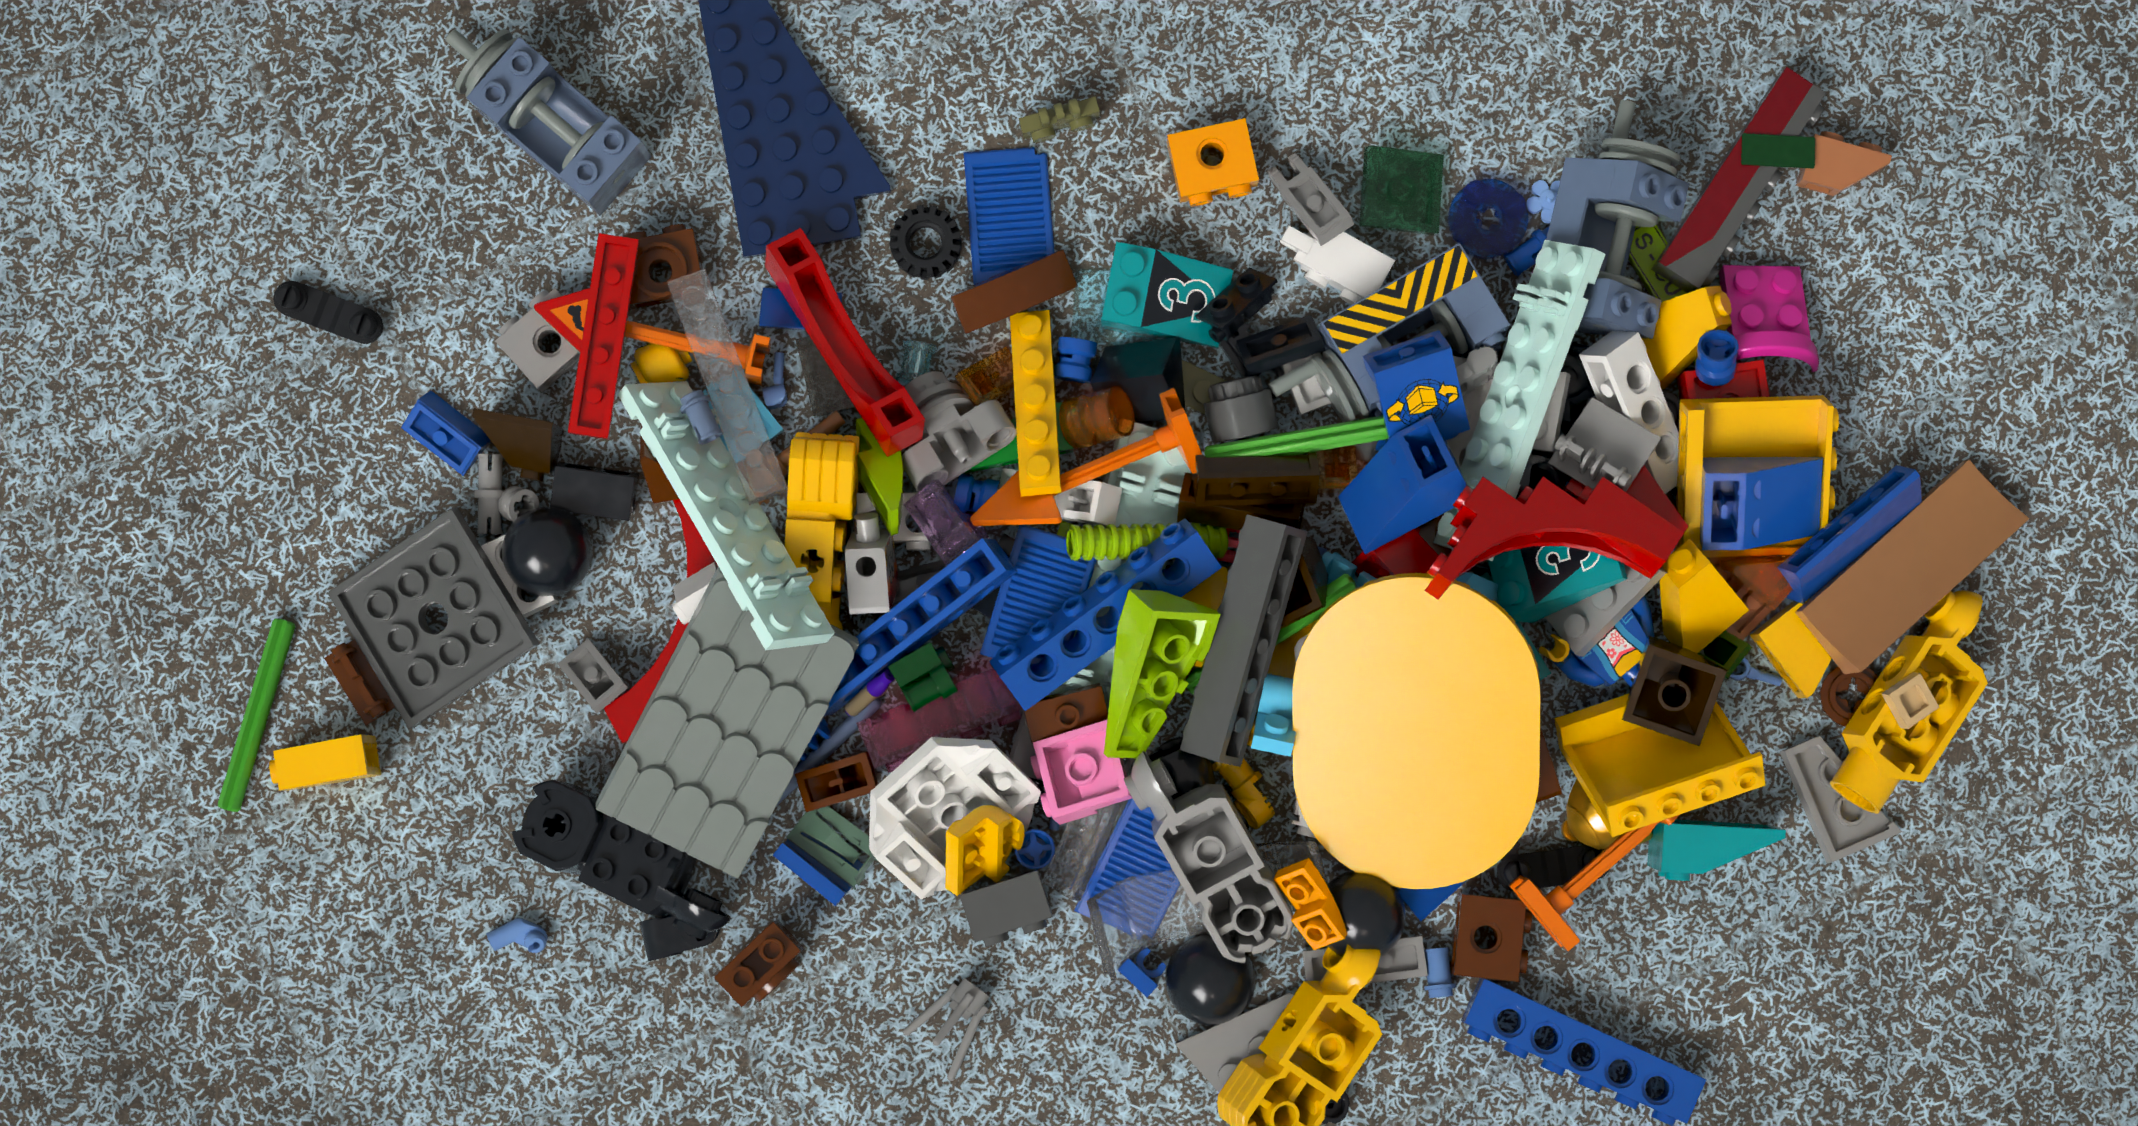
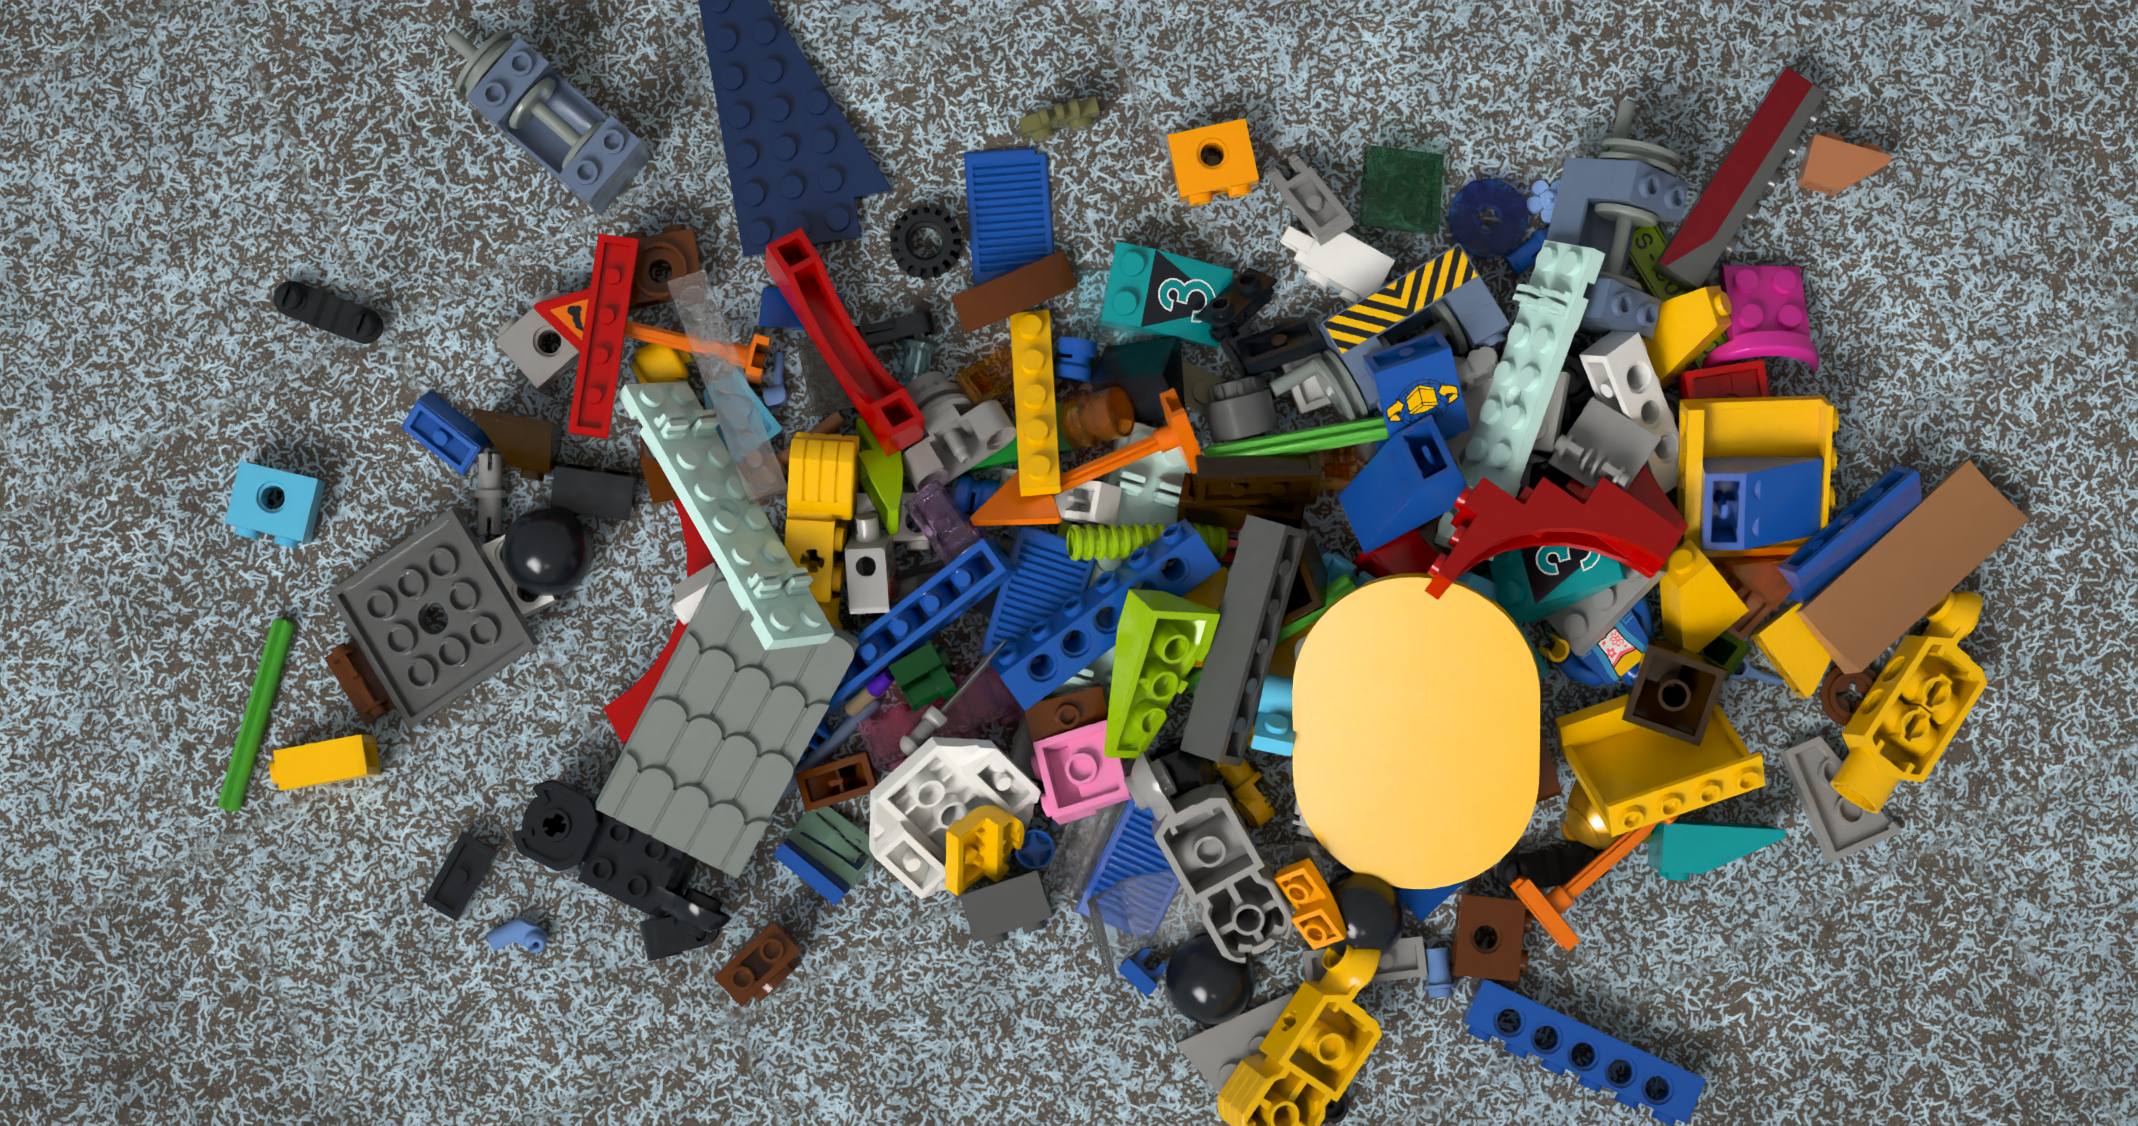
light grey bush [498,486,539,522] -> none
light grey slope [558,638,629,713] -> none
sand blue pin [680,390,723,445] -> none
light grey plant [903,978,989,1081] -> none
blue wheel [1695,330,1739,386] -> none
dark green sticker [1741,133,1815,169] -> none
tan tile [1882,672,1939,729] -> none
none -> medium azure brick [225,461,326,549]
none -> black plate [422,831,499,921]
none -> black piece [855,312,937,348]
none -> light grey sword [900,639,1007,756]

